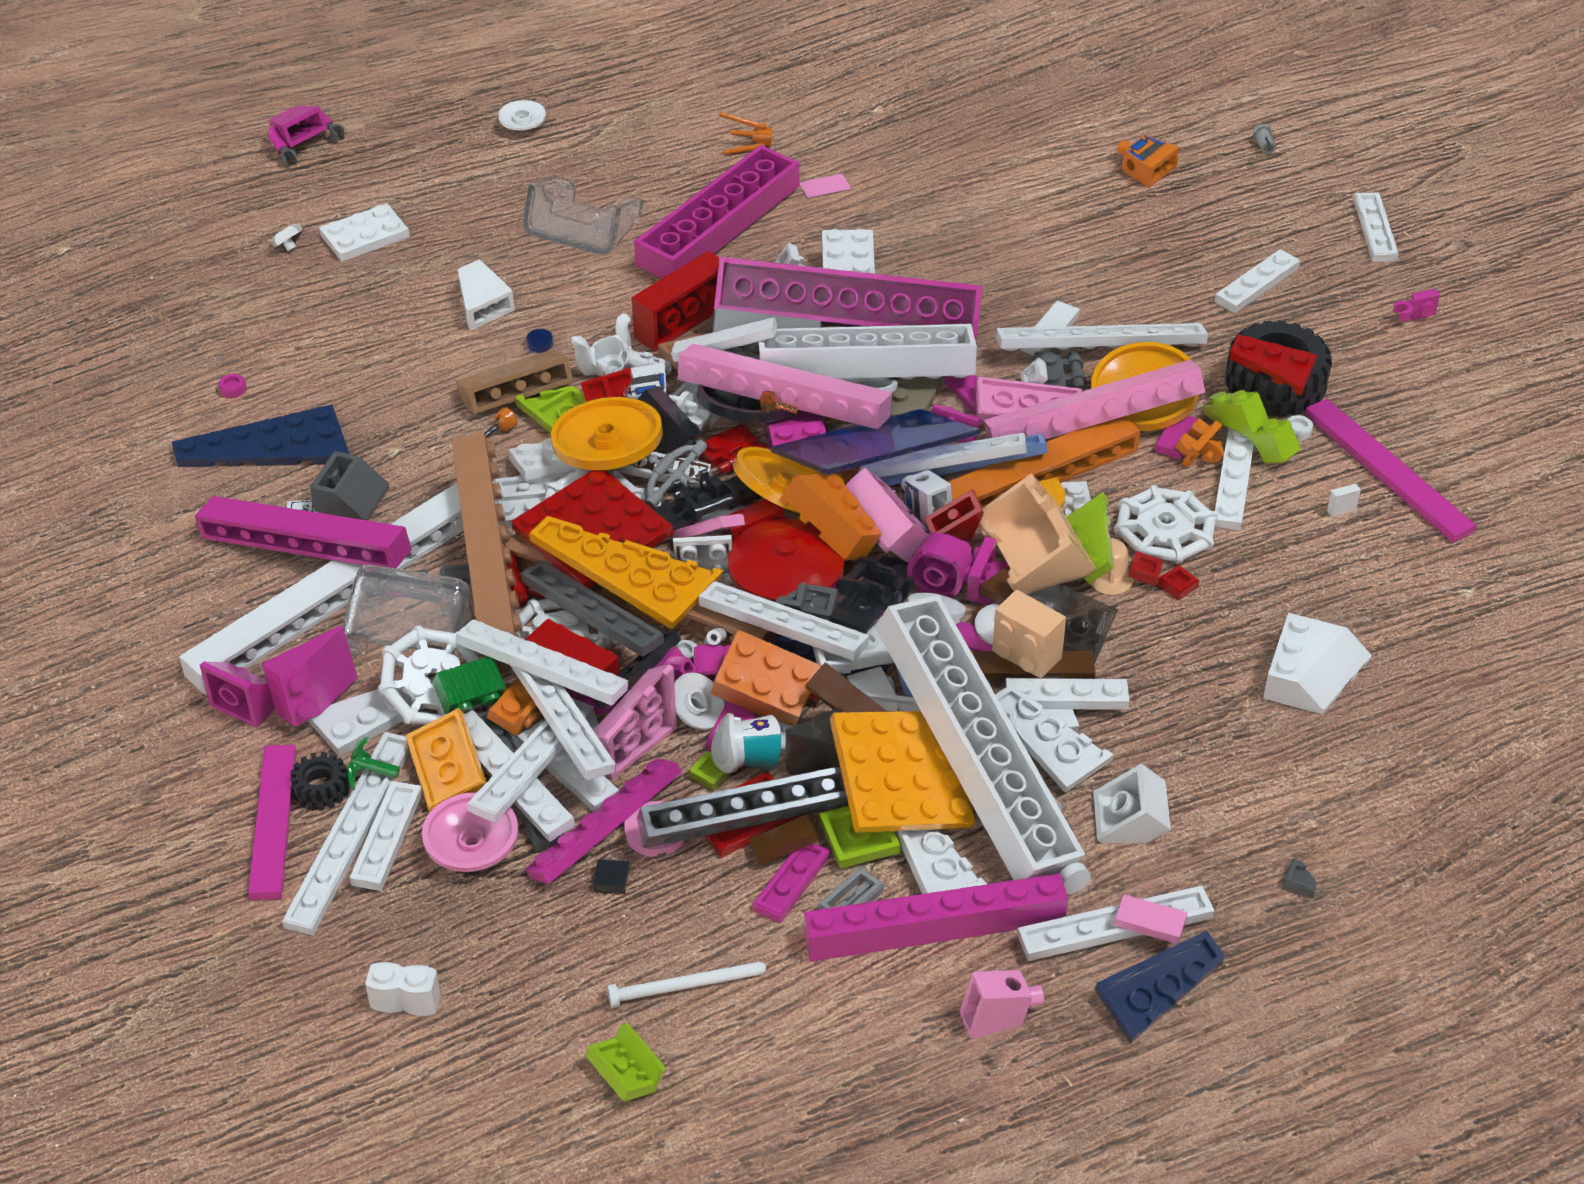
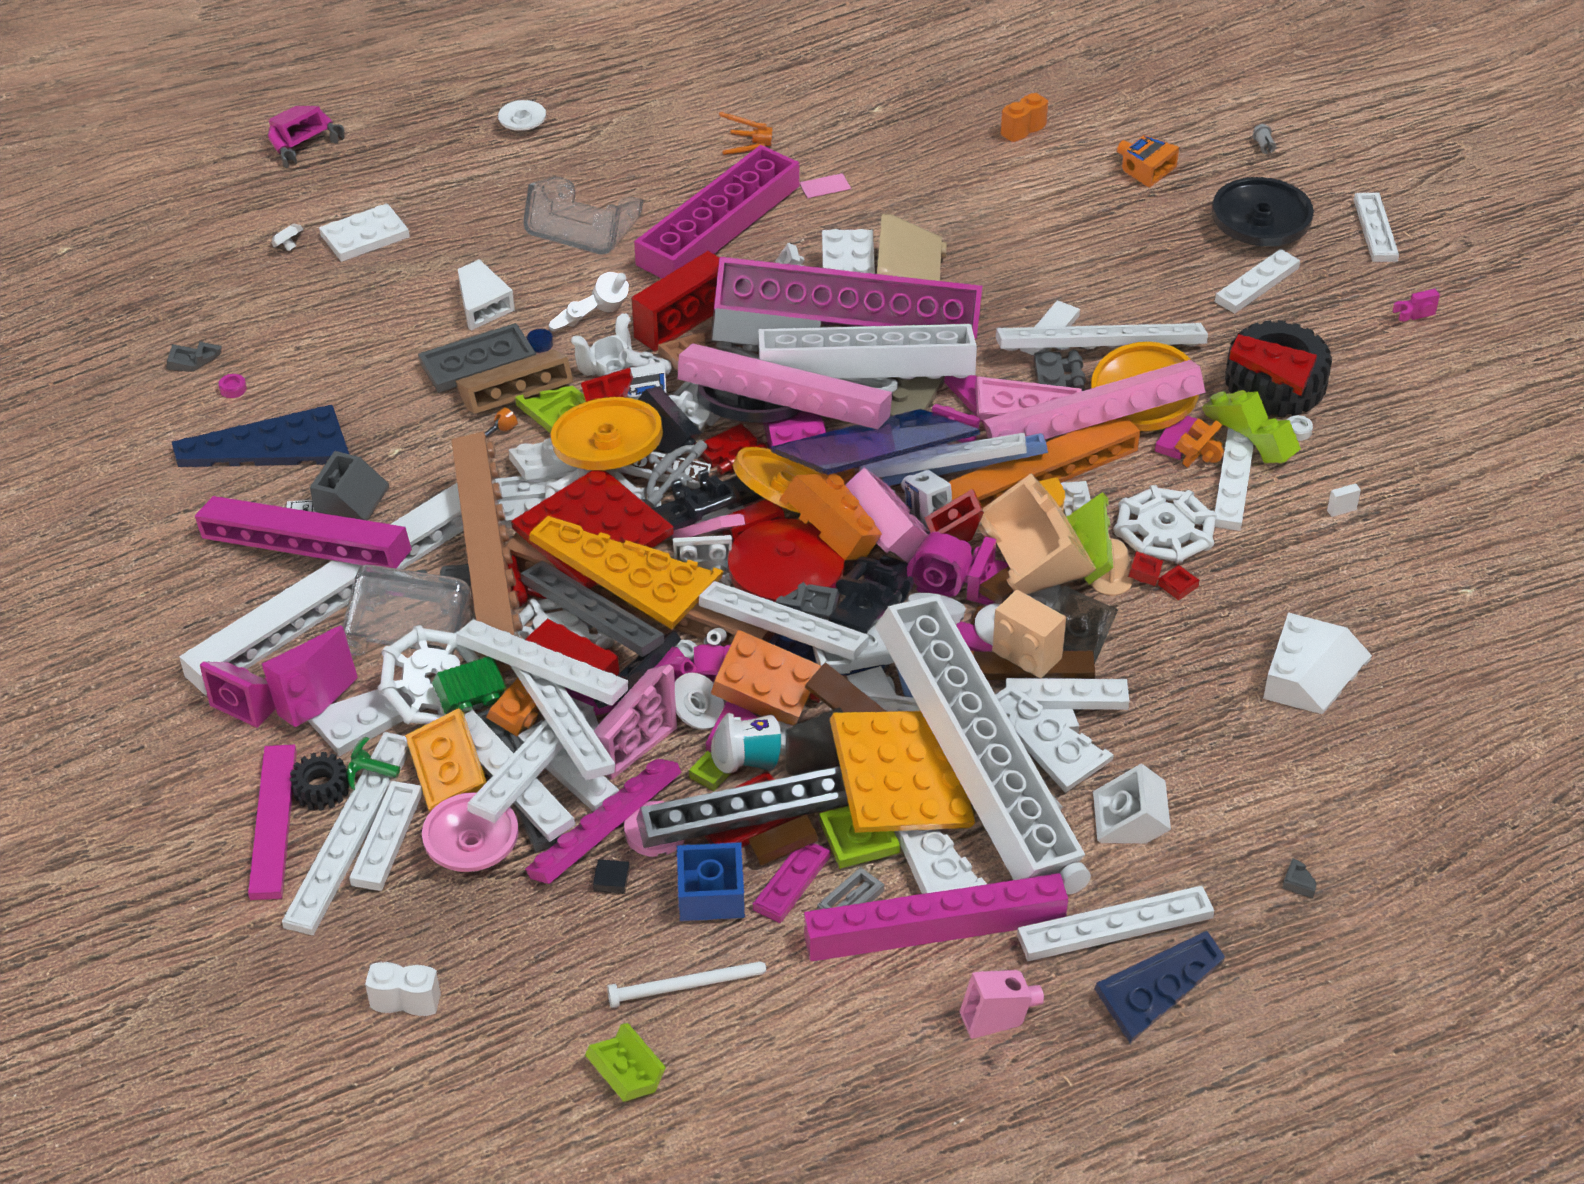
white tile [671,317,778,362] -> none
clear orange hand [760,391,798,414] -> none
white tile [1020,358,1048,384] -> none
bright pink tile [1114,894,1188,944] -> none
dark pink tile [1305,398,1476,543] -> none
none -> dark grey slope [166,342,222,372]
none -> dark grey plate [418,323,536,393]
none -> white piece [549,272,629,331]
none -> blue brick [677,843,745,921]
none -> tan windscreen [877,214,947,281]
none -> orange brick [1000,93,1048,142]
none -> black dish [1212,177,1314,246]

